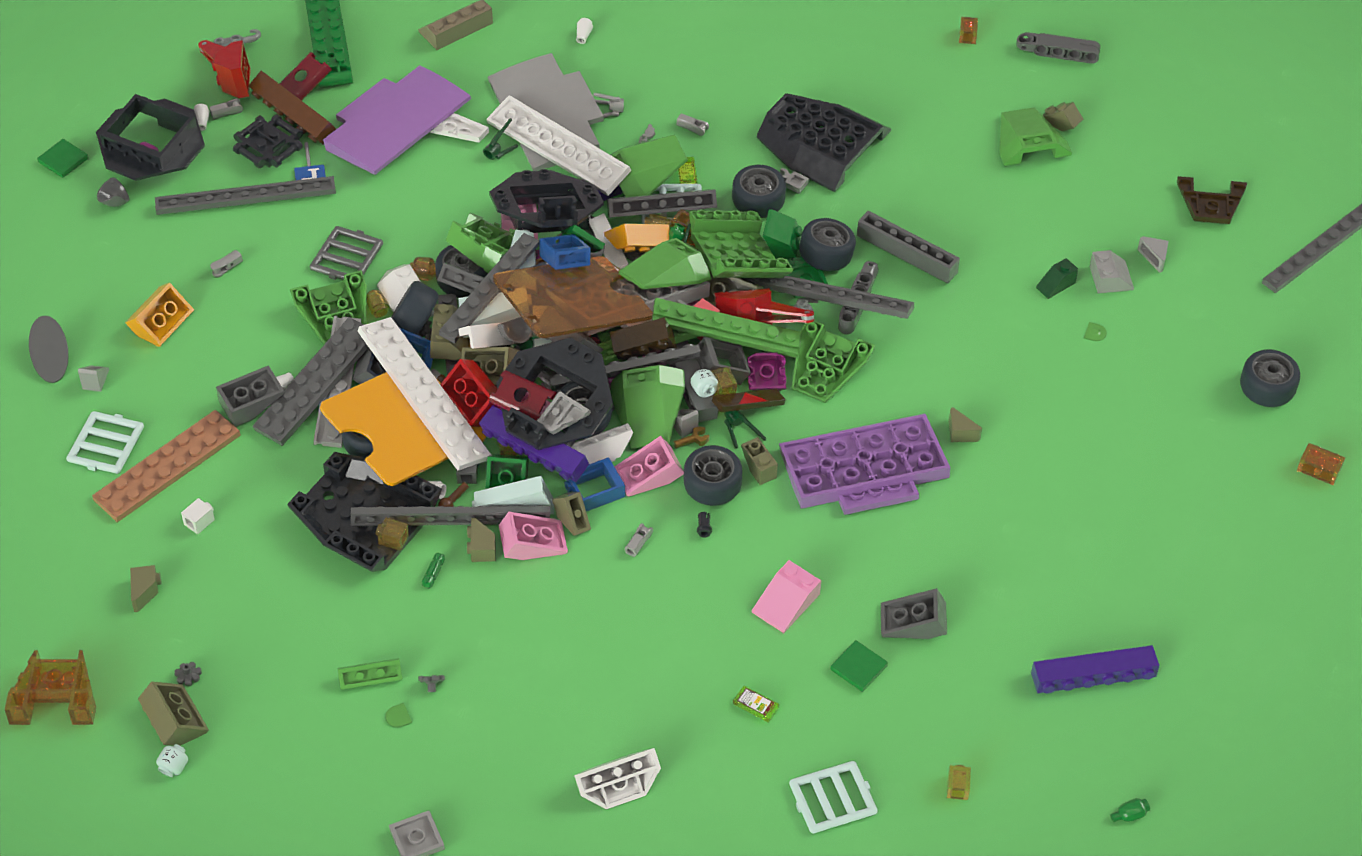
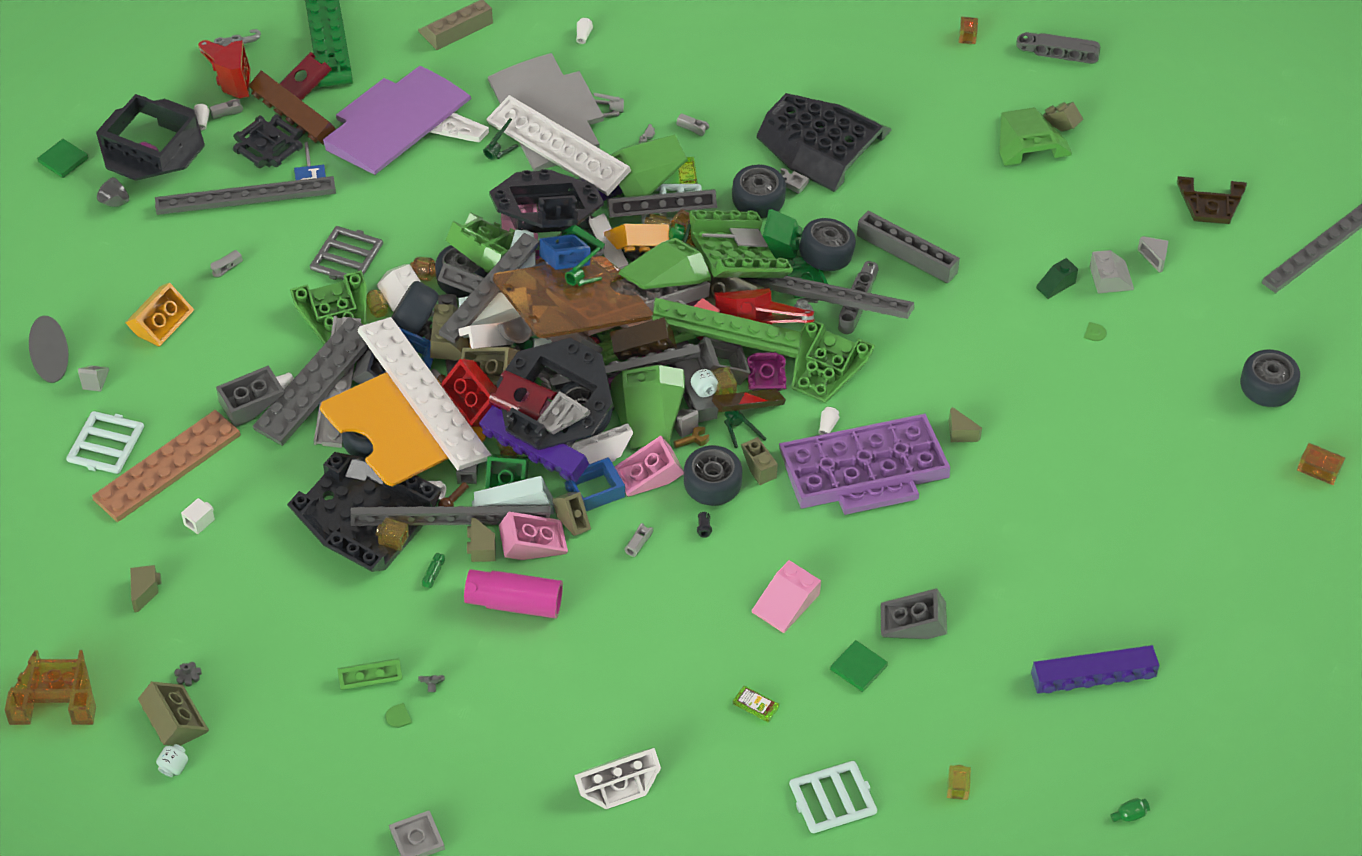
none -> dark pink piece [464,569,563,619]
none -> green plant [565,247,602,287]
none -> light grey piece [702,228,768,247]
none -> white cone [819,407,840,435]

